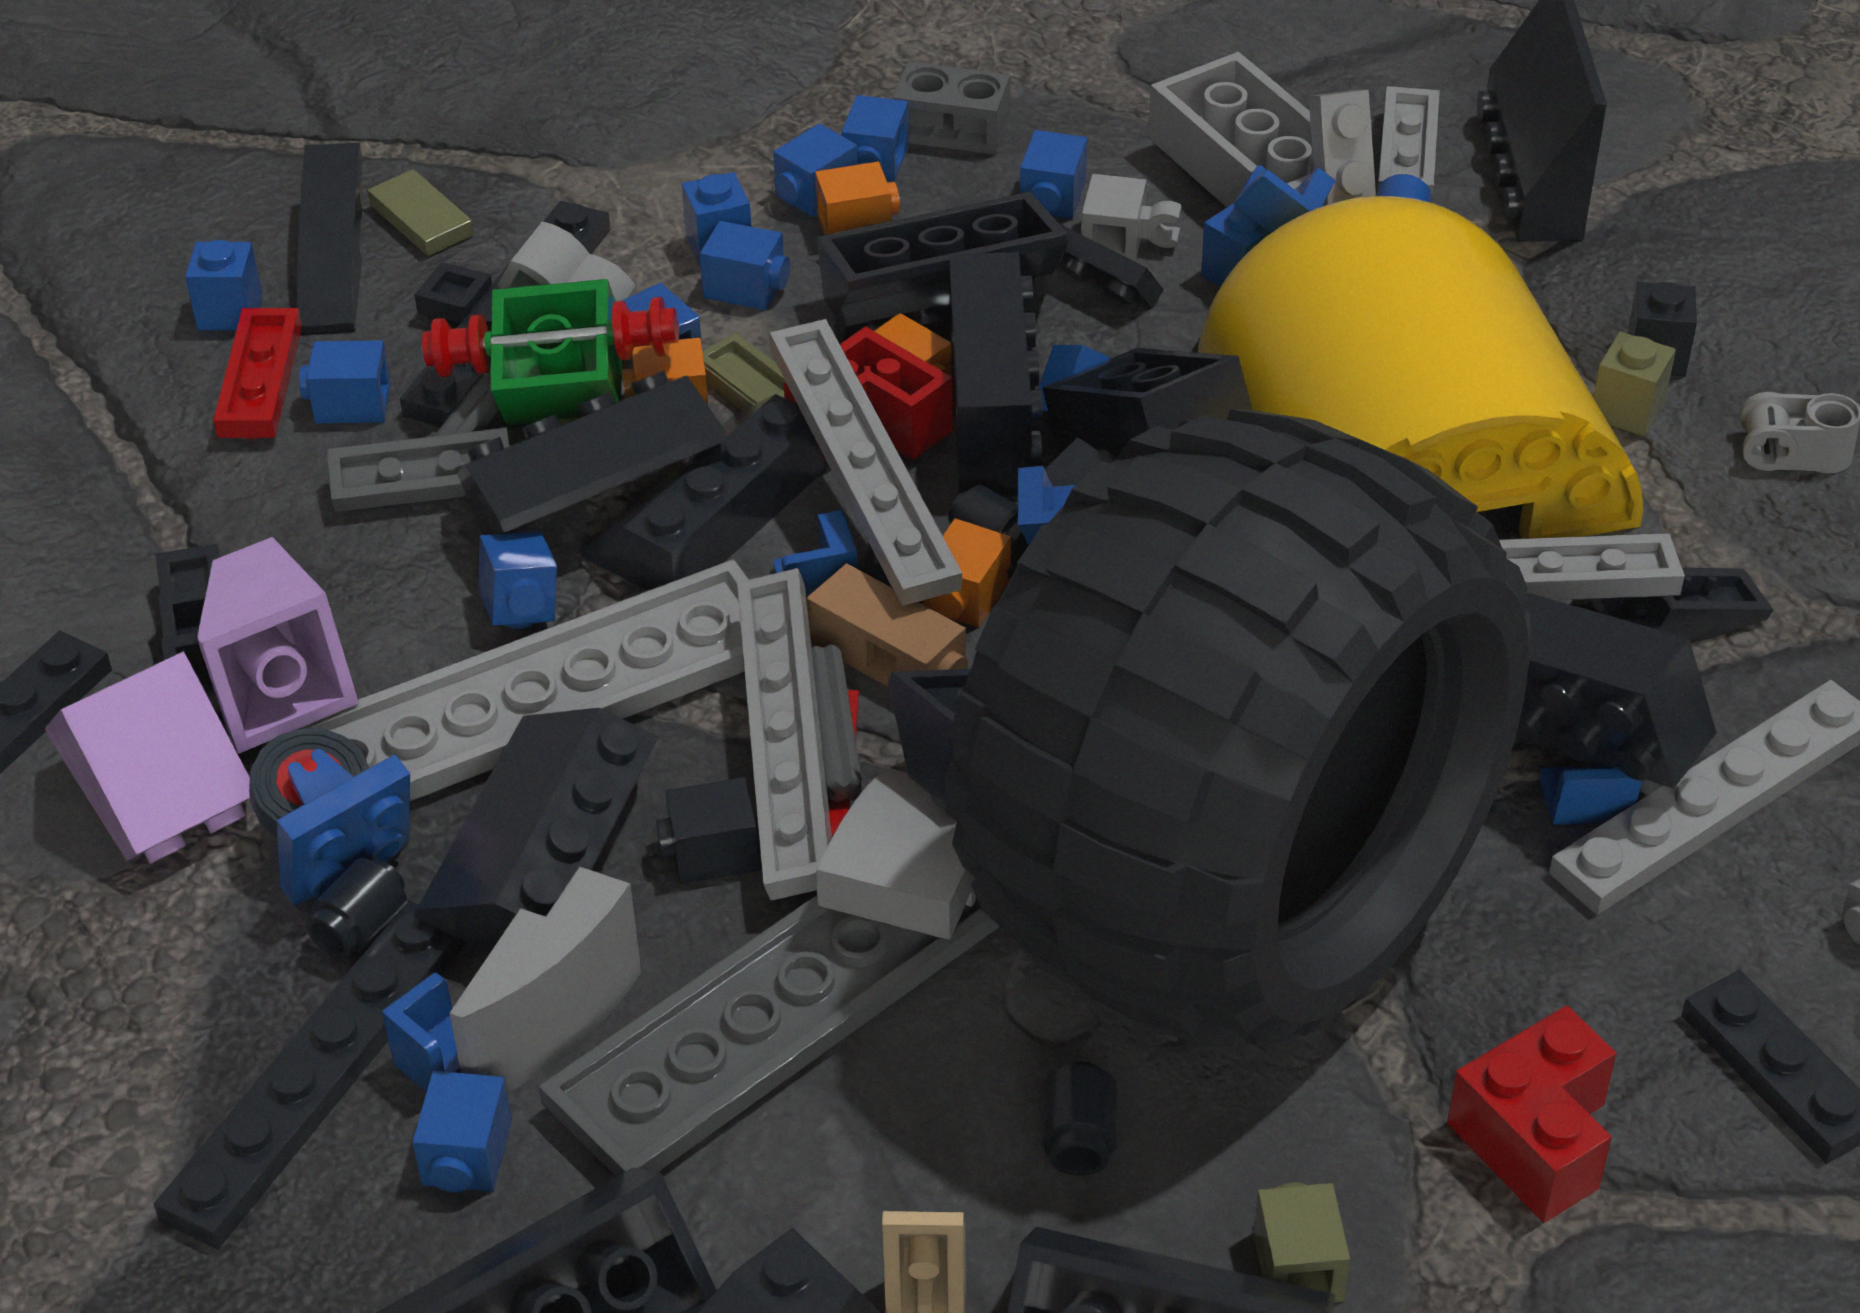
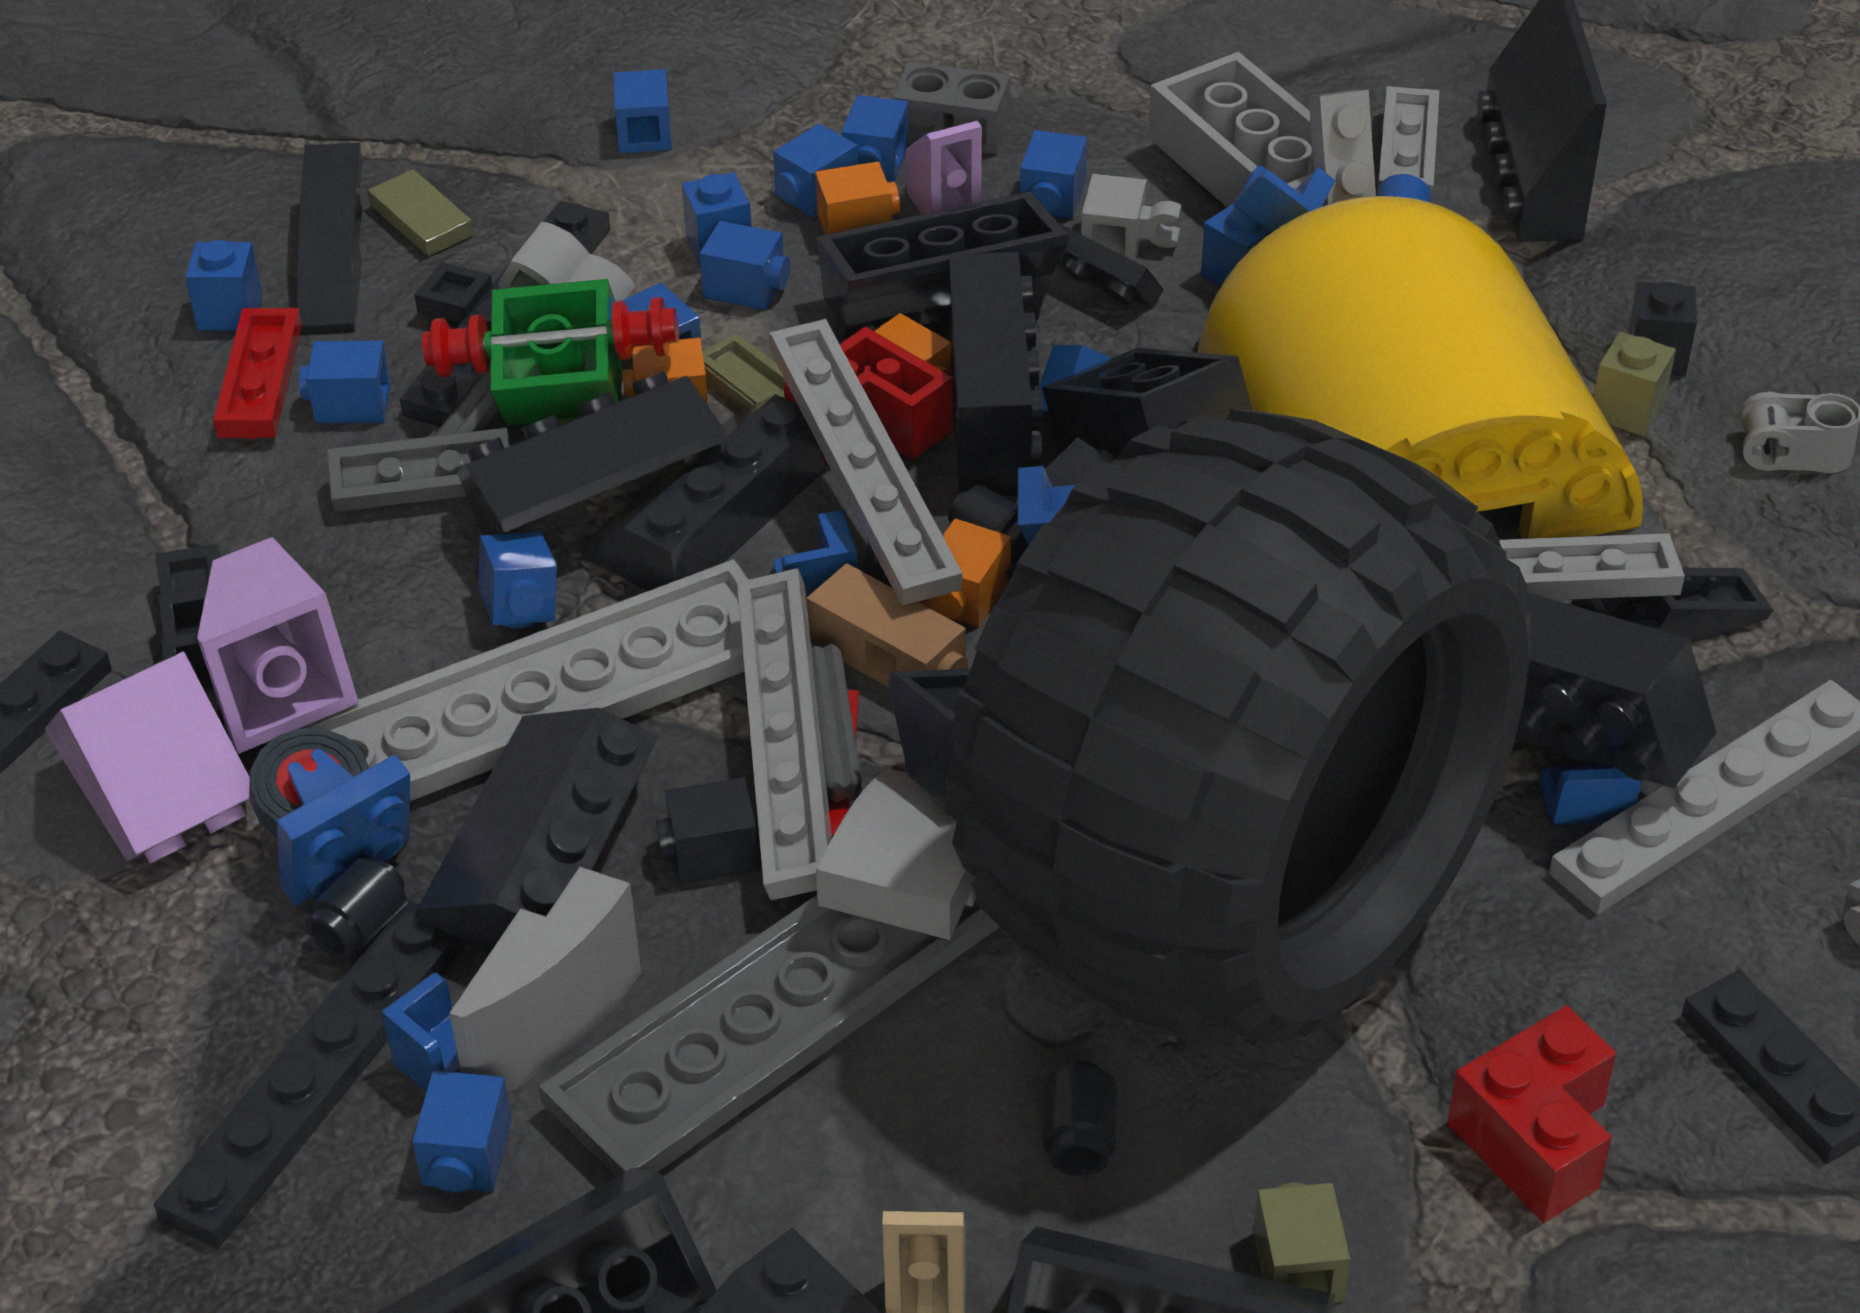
none -> blue brick [613,69,672,153]
none -> lavender slope [906,121,982,214]

